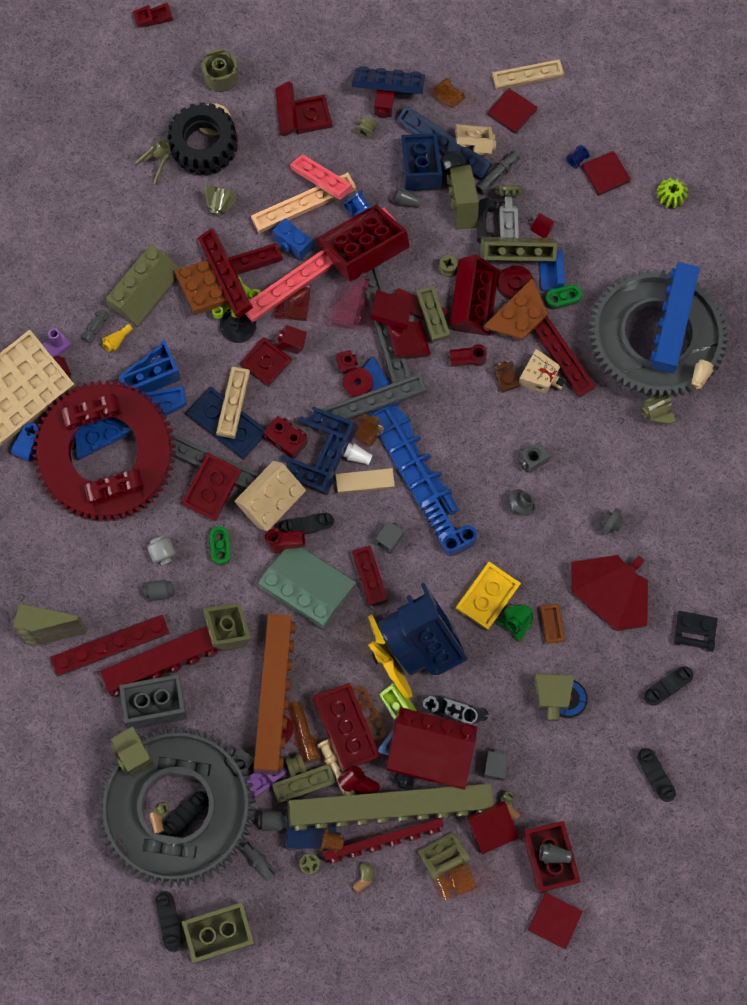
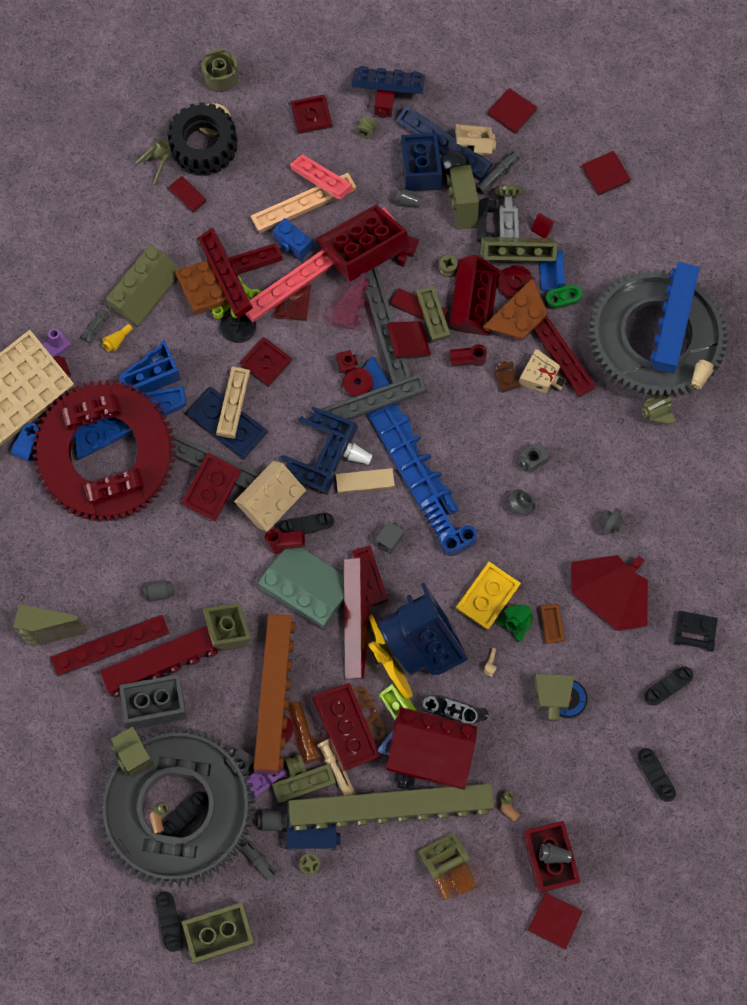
dark red slope [133,3,173,27] -> none
light grey head [147,535,176,566] -> none
olive brick [205,184,237,216] -> none
green plate [209,526,231,565] -> none
dark red brick [263,416,308,459] -> none
dark red tile [275,81,298,136] -> none
dark red brick [276,325,307,354] -> none
clear orange brick [320,828,344,853] -> none
dark red plate [323,818,444,864] -> none
dark red piece [338,765,380,794] -> none
blue piece [343,190,371,217] -> none
arm [352,862,374,894] -> none
clear orange bracket [355,413,384,446] -> none
dark red tile [371,290,412,329] -> none
clear orange bracket [435,78,465,108] -> none
dark red tile [467,801,519,855] -> none
dark grey brick [483,749,508,781] -> none
tan tile [492,59,564,90] -> none
clear blue bush [566,145,590,169] -> none
lime gear [657,177,688,209] -> none
none -> dark red tile [169,176,206,213]
none -> slope [344,558,370,679]
none -> dark red plate [397,236,419,267]
none -> tan hand [484,648,497,677]

